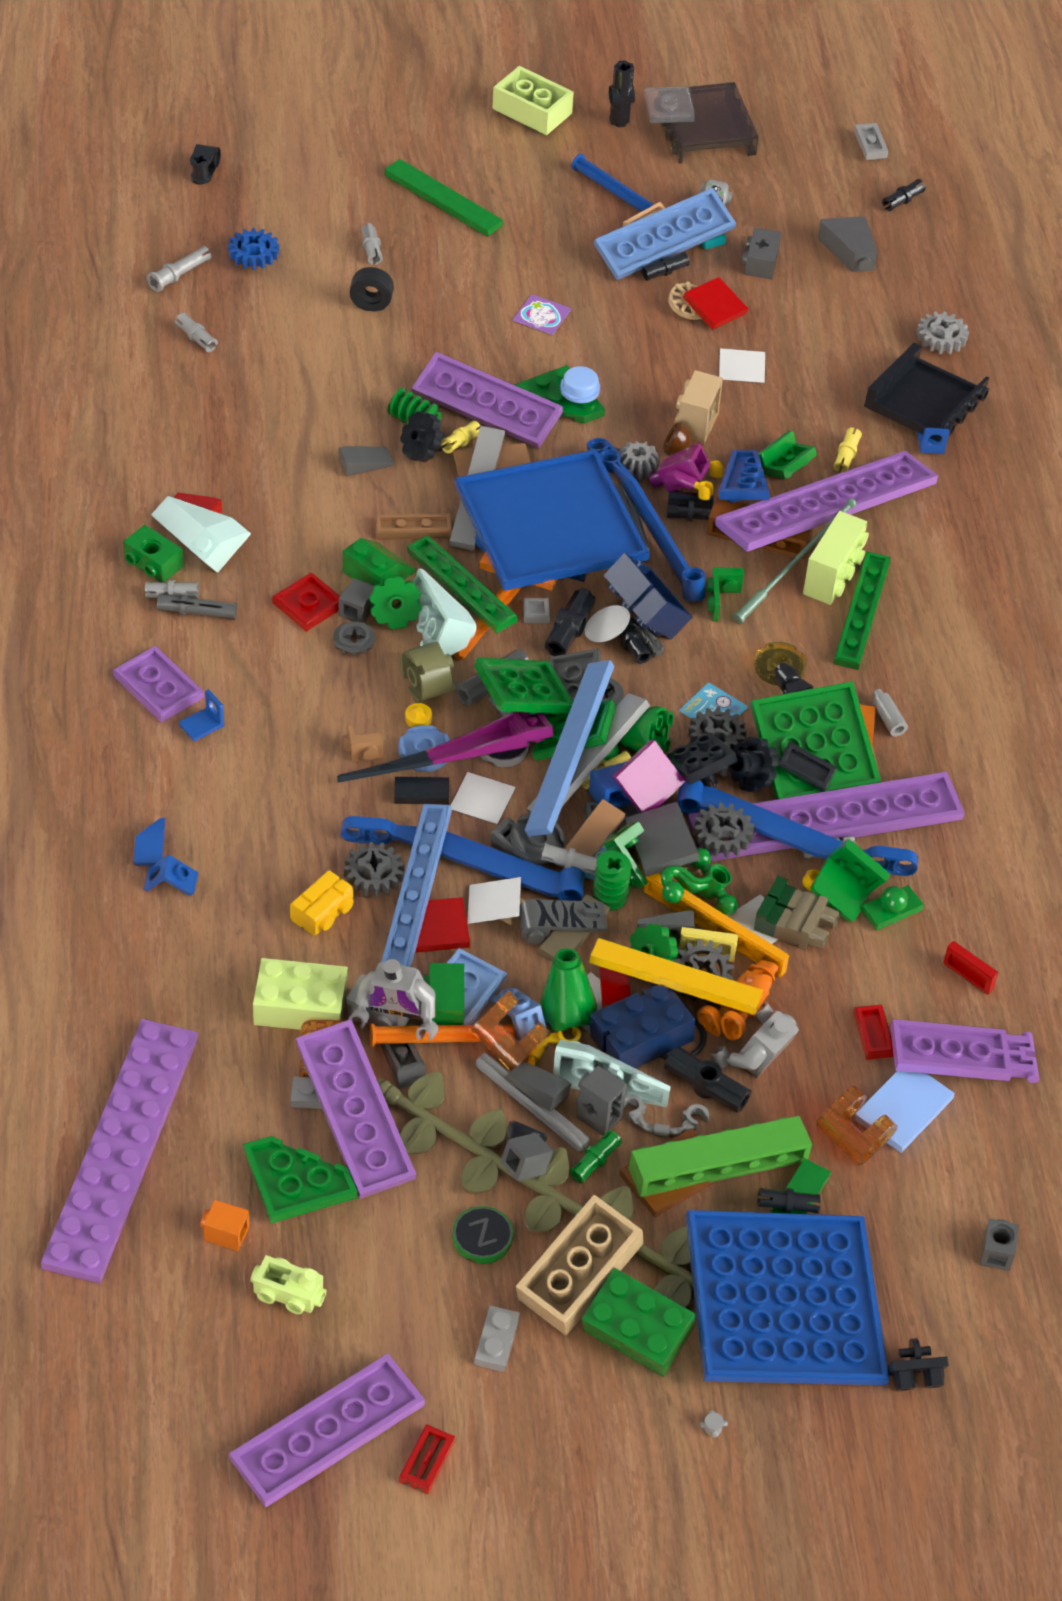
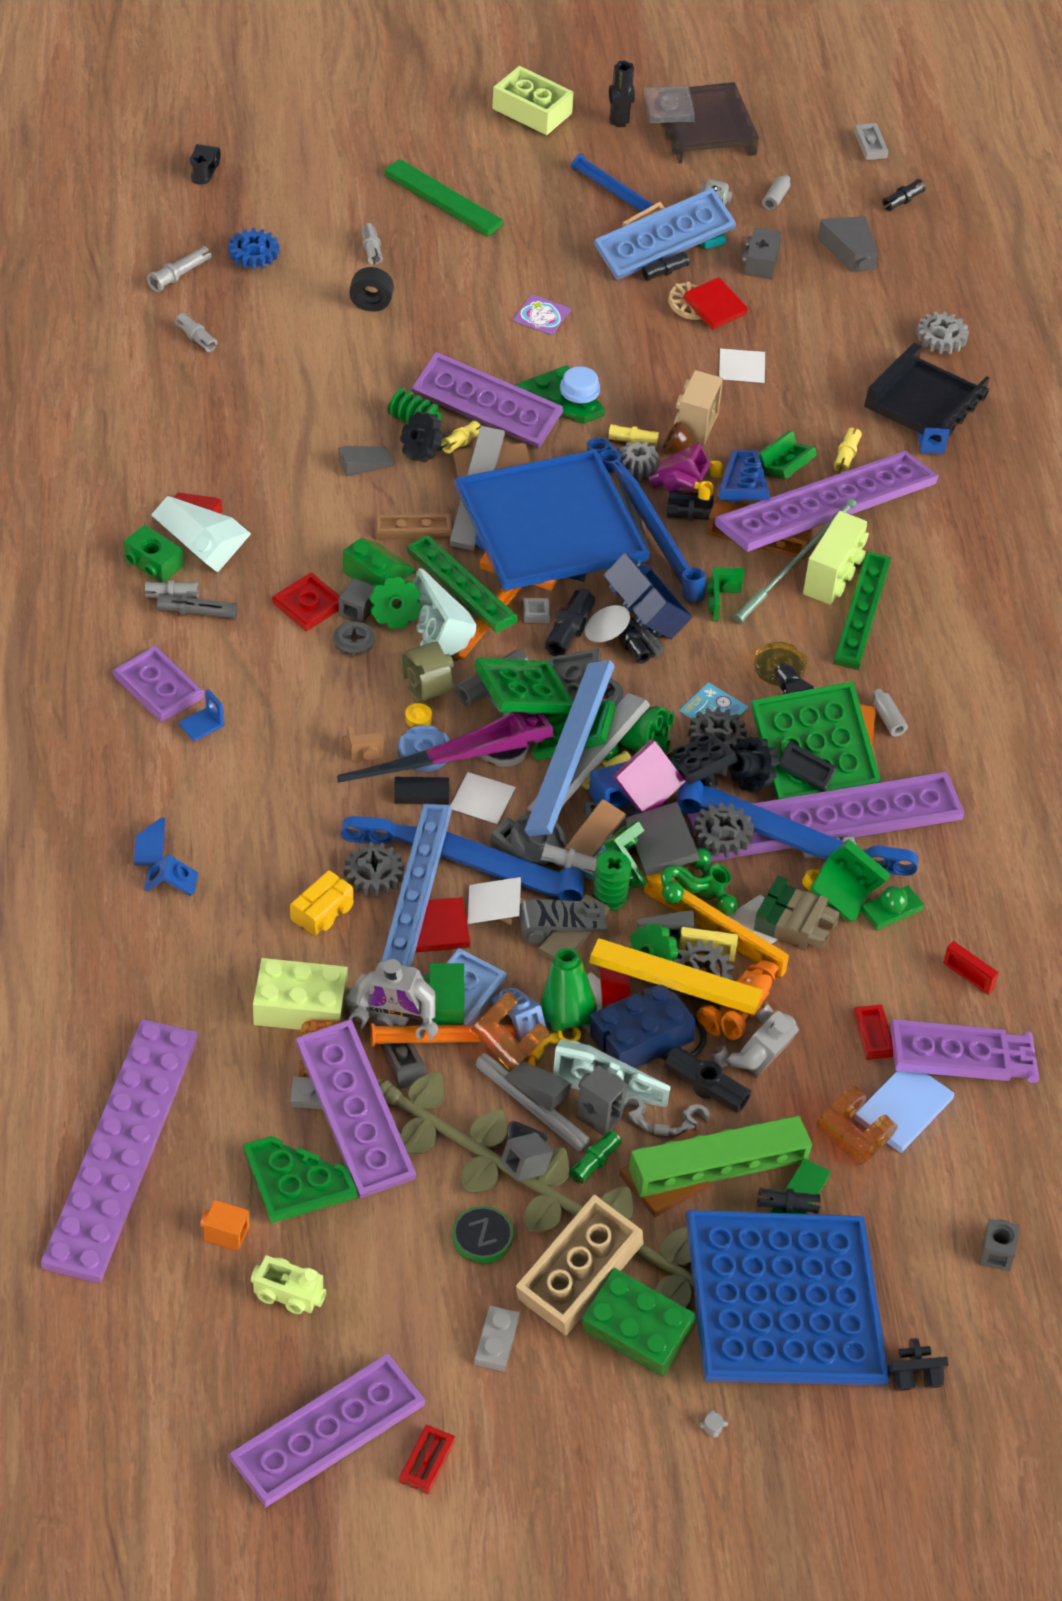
none -> light yellow pin [608,424,659,448]
none -> light grey cylinder [762,175,791,211]

